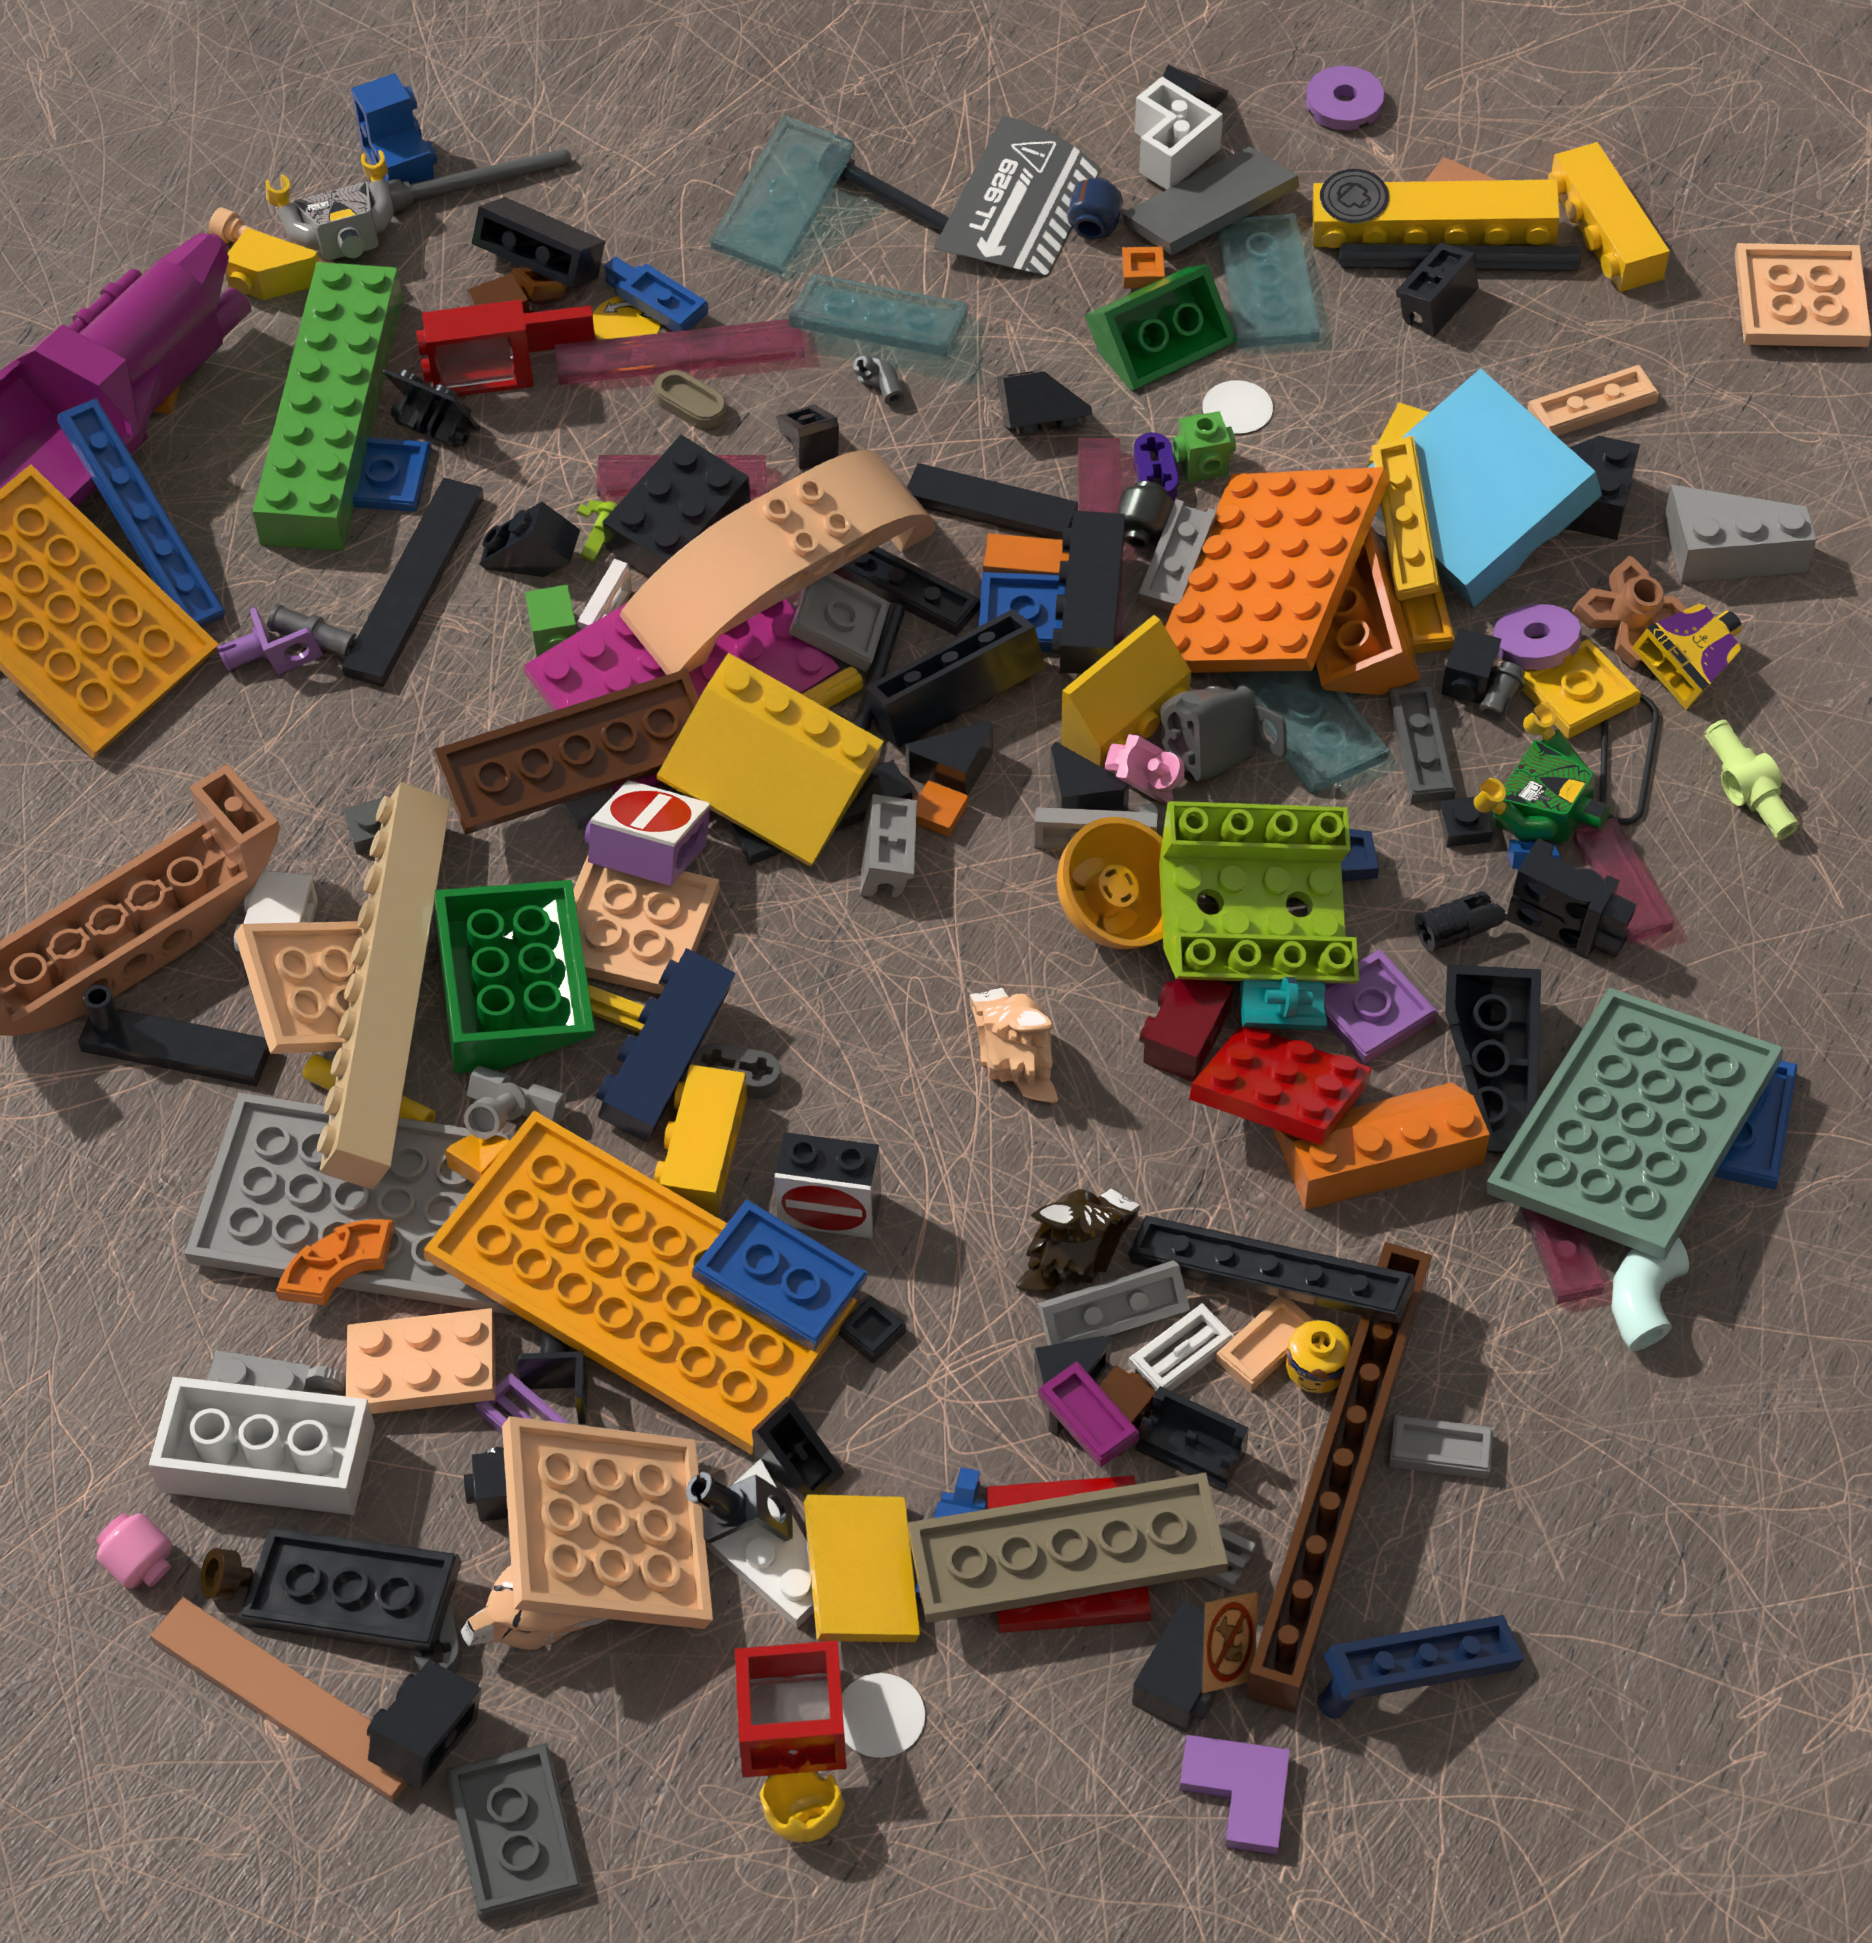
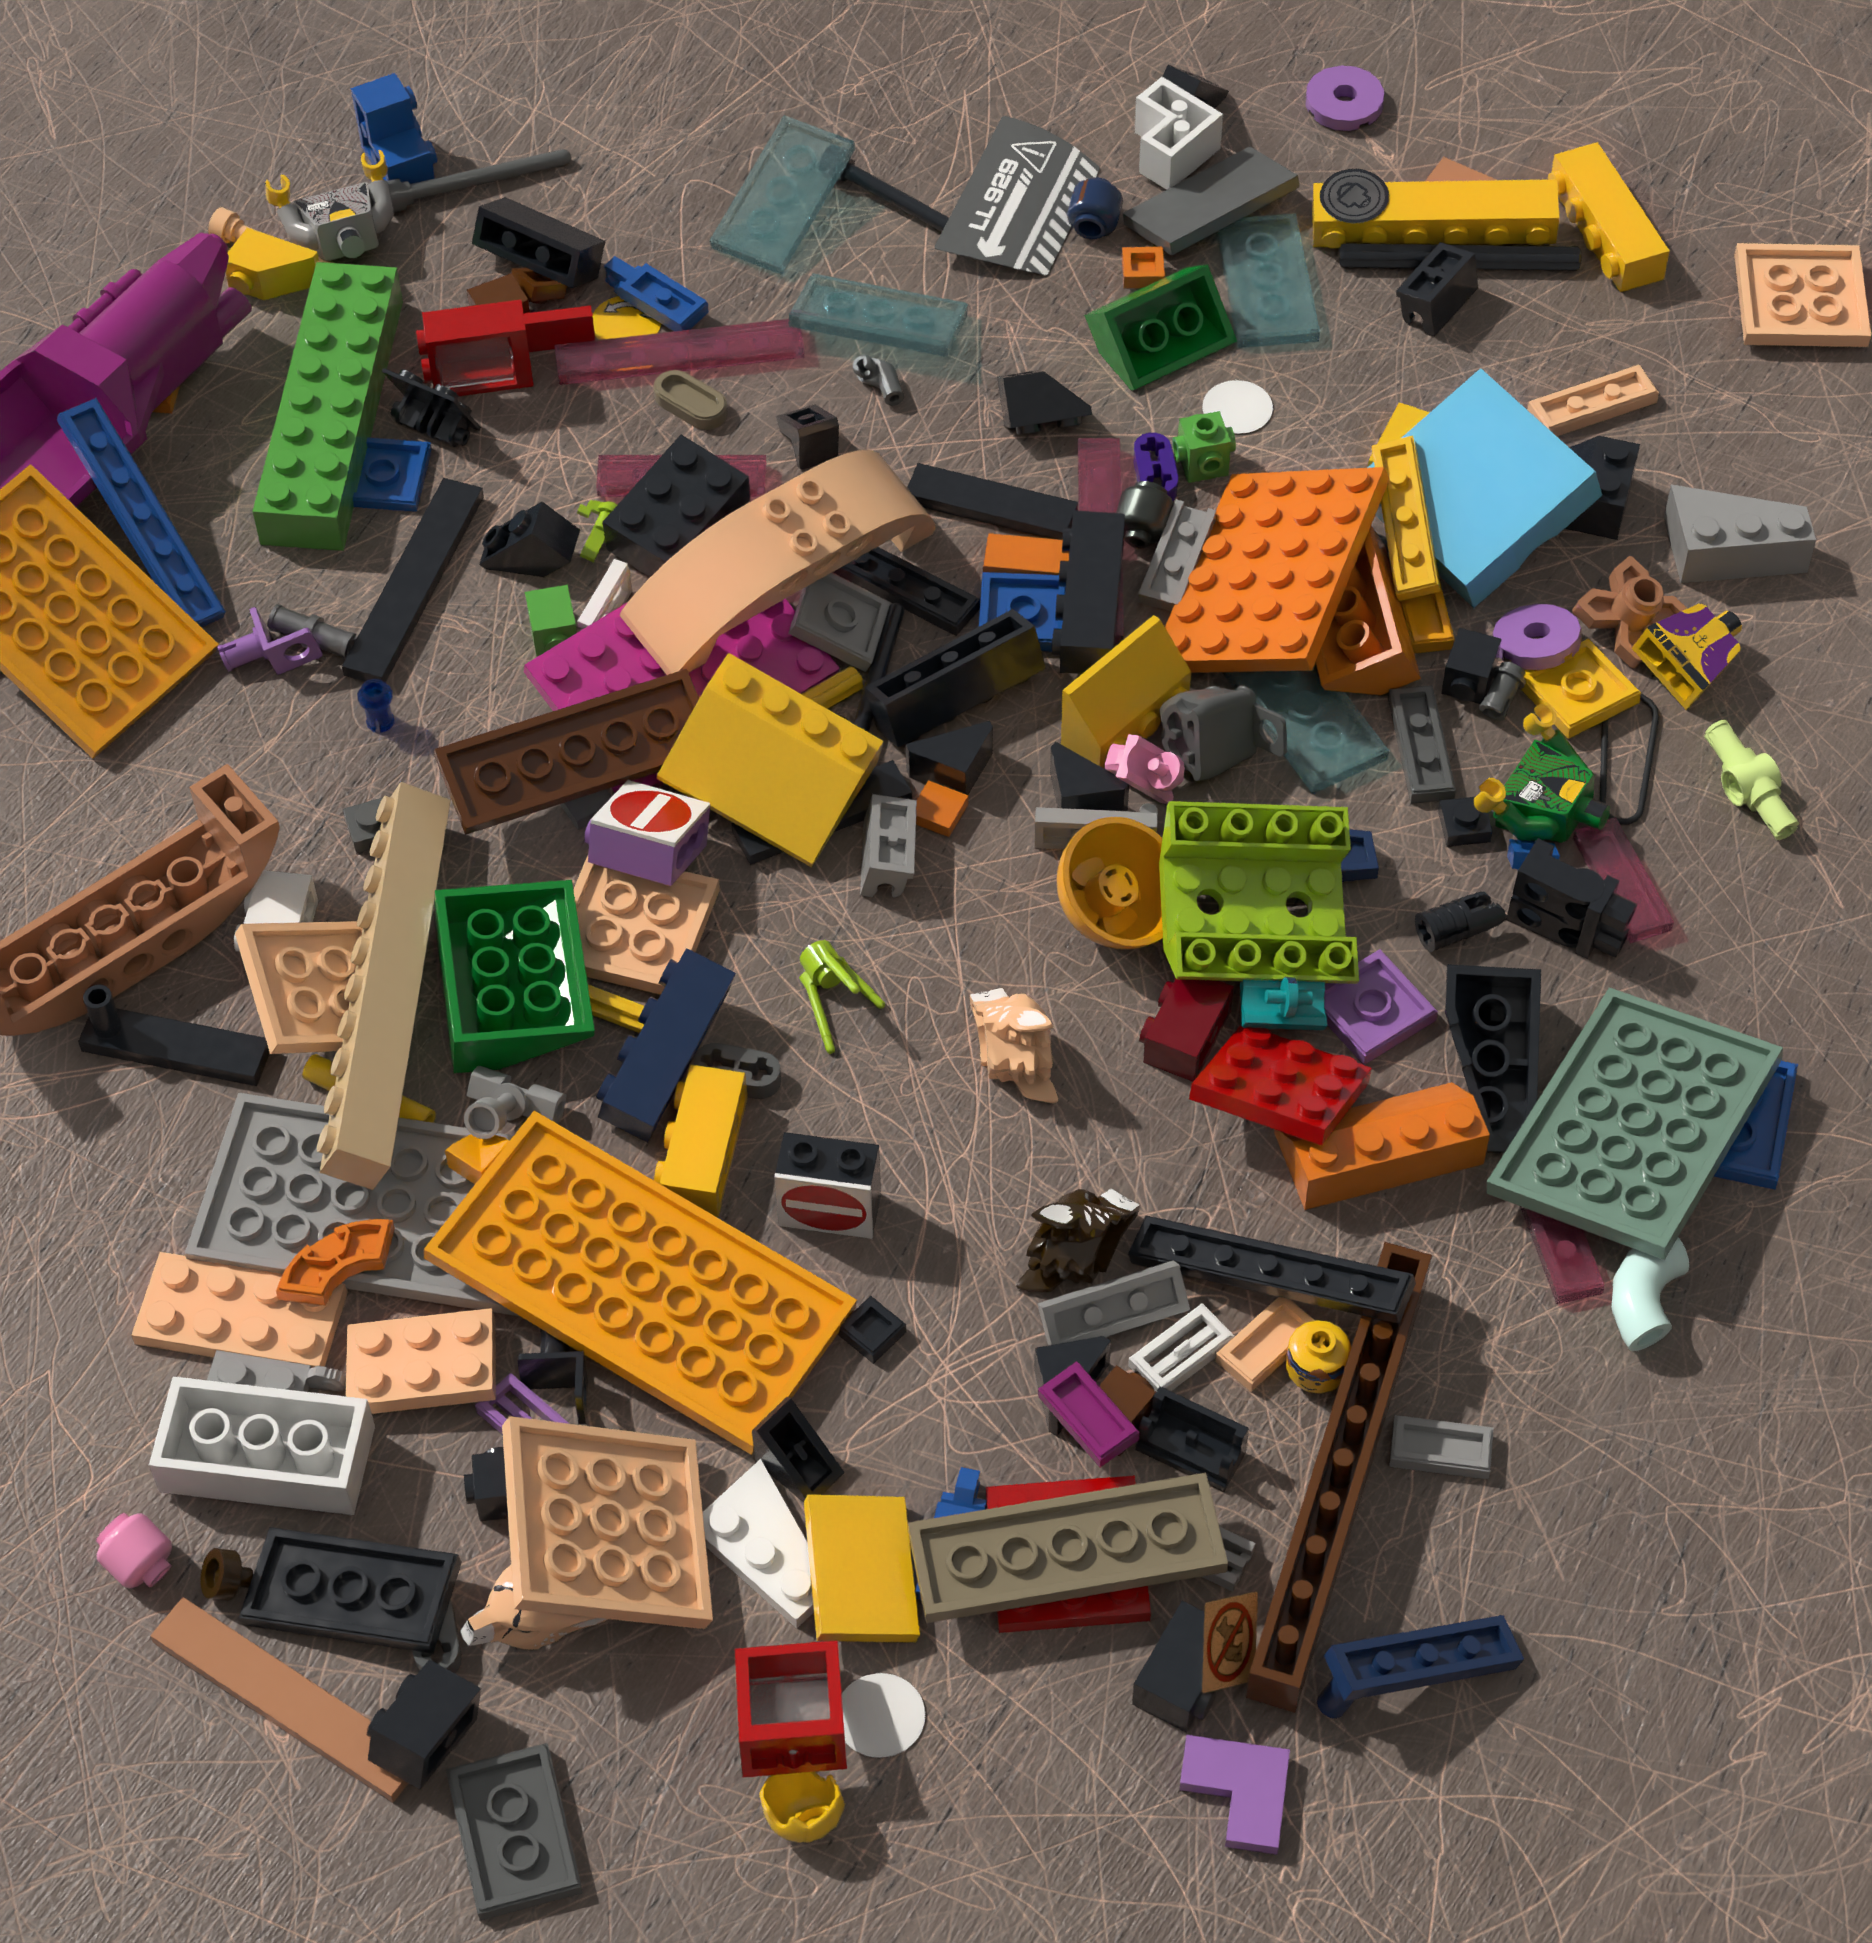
black bracket [686,1472,793,1543] -> none
blue tile [692,1199,868,1351] -> none
none -> light nougat plate [132,1252,348,1368]
none -> clear blue pin [357,679,394,733]
none -> lime plant [799,940,885,1054]

